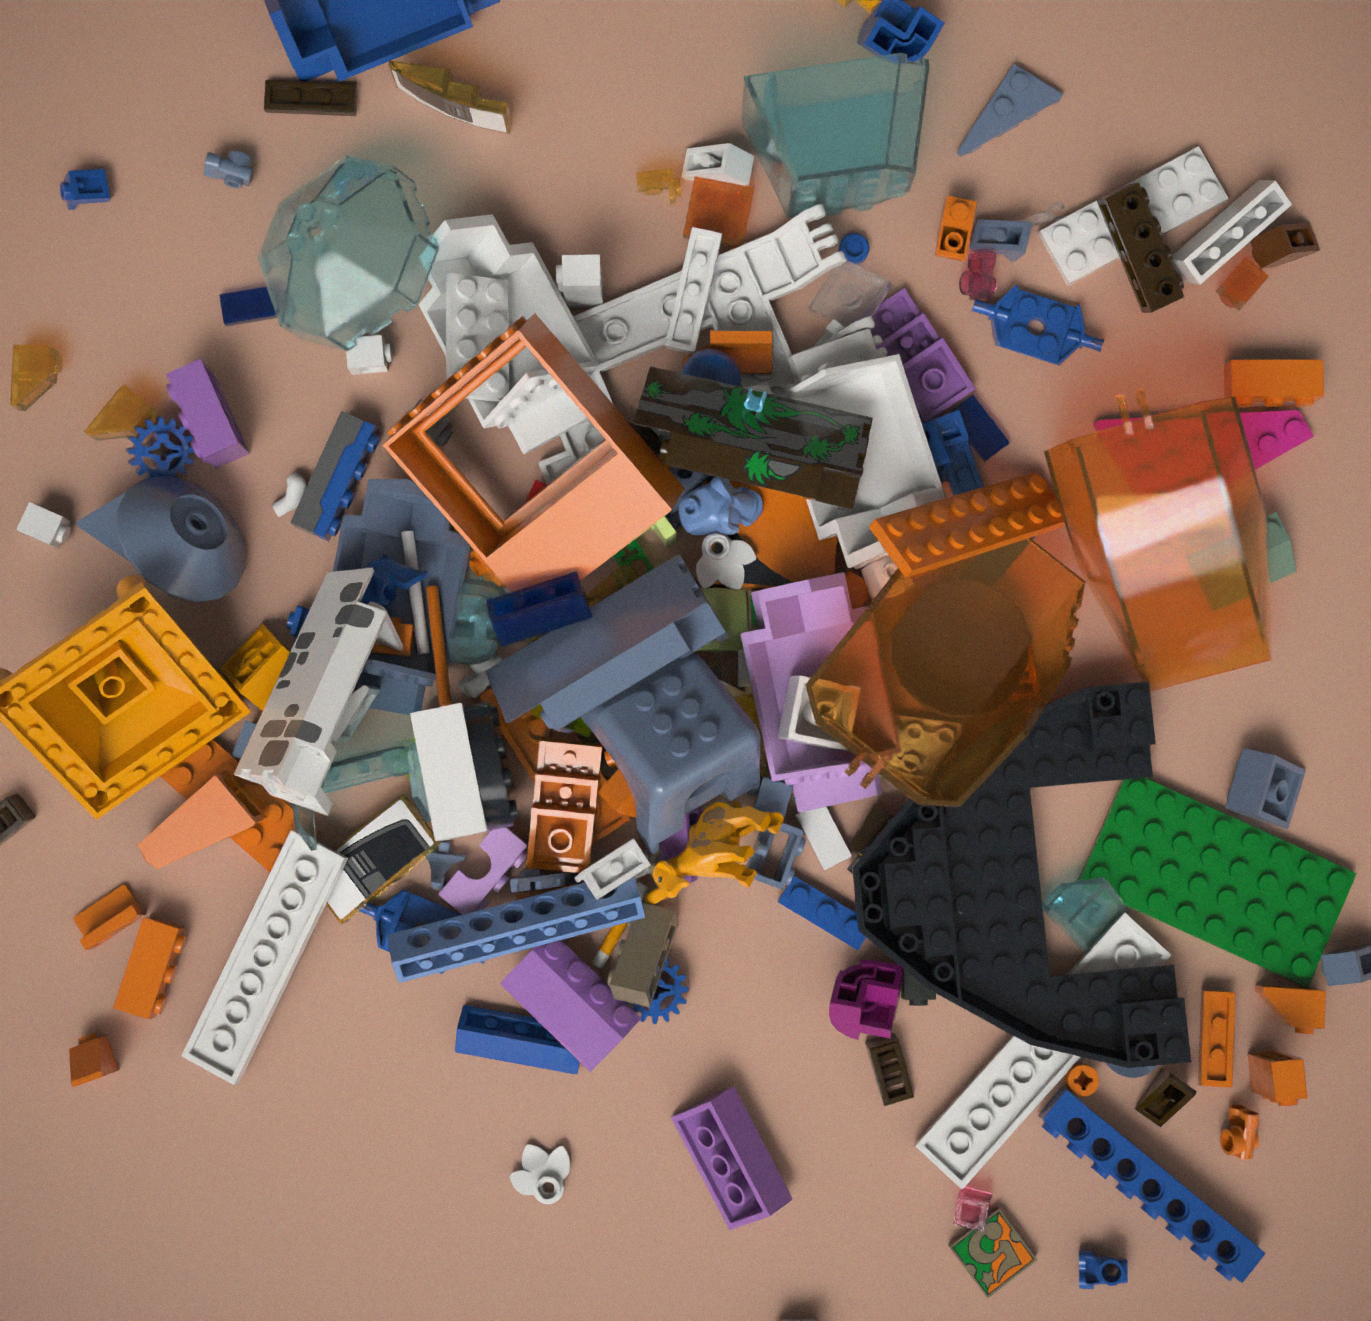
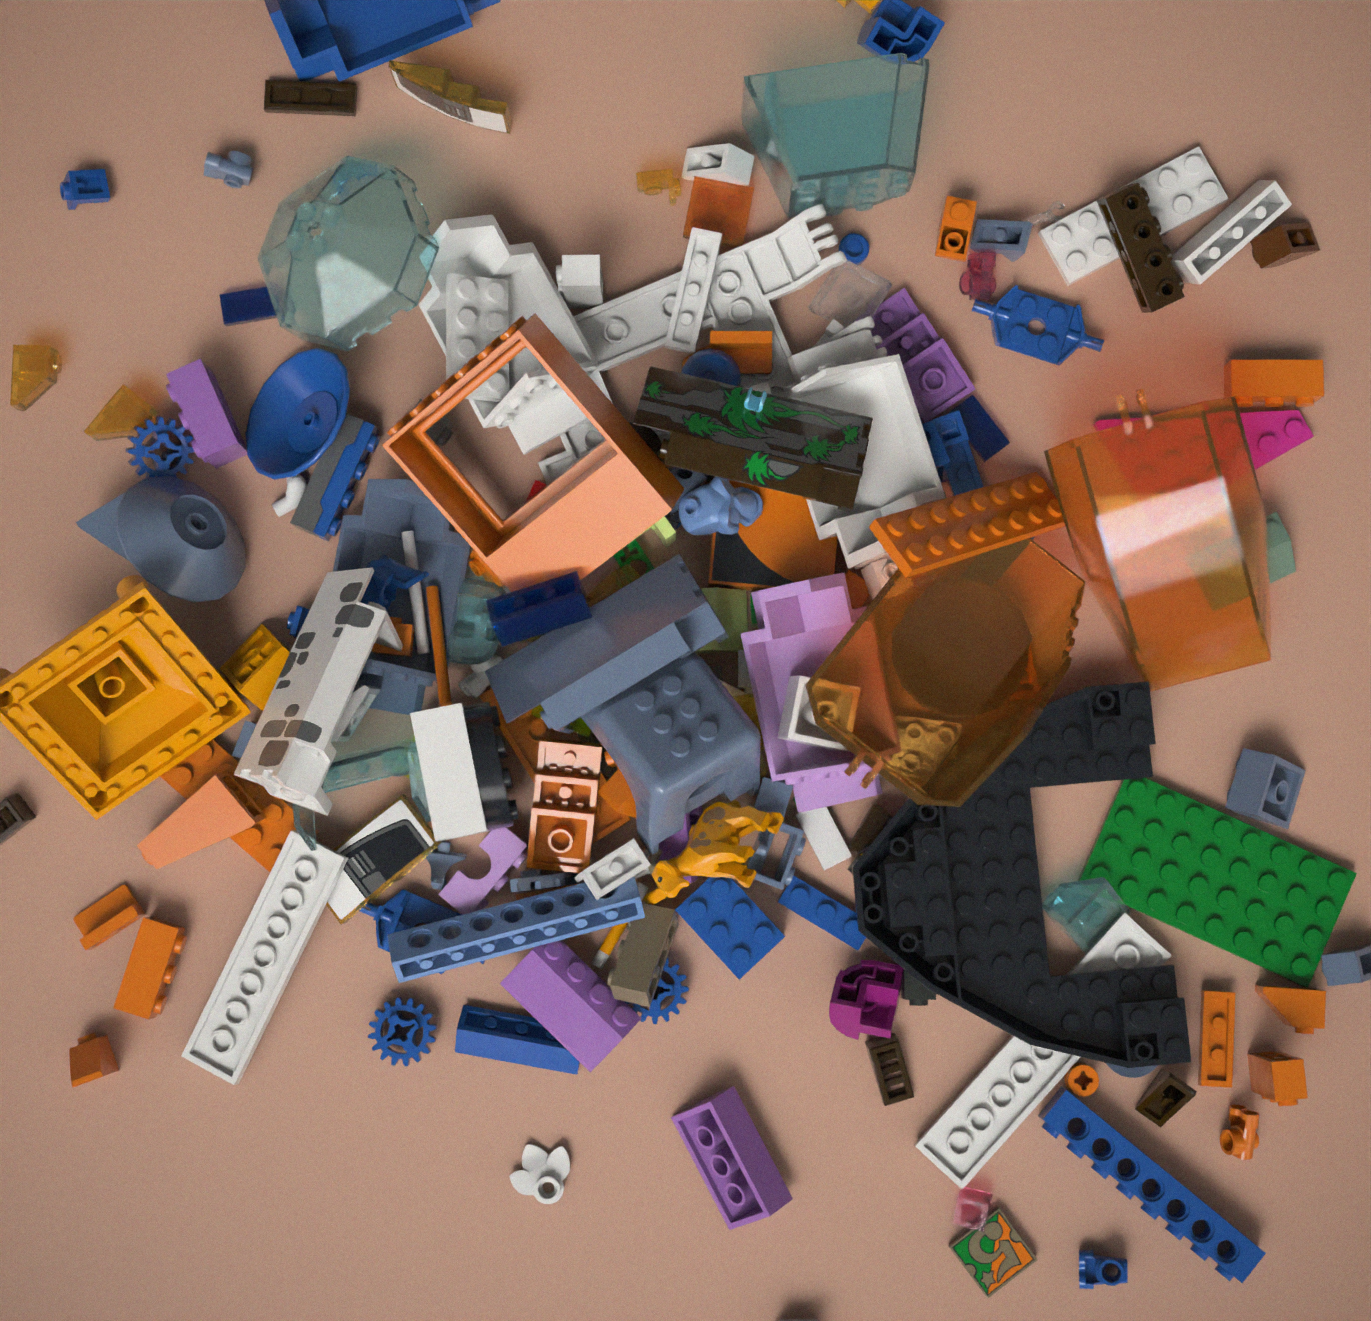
white brick [16,502,71,549] -> none
white brick [345,335,393,375] -> none
white plate [696,532,756,590] -> none
sand blue wing [957,64,1063,157] -> none
clear orange brick [1215,257,1269,311] -> none
none -> blue dish [245,348,350,480]
none -> blue gear [368,997,437,1066]
none -> blue brick [675,877,785,980]

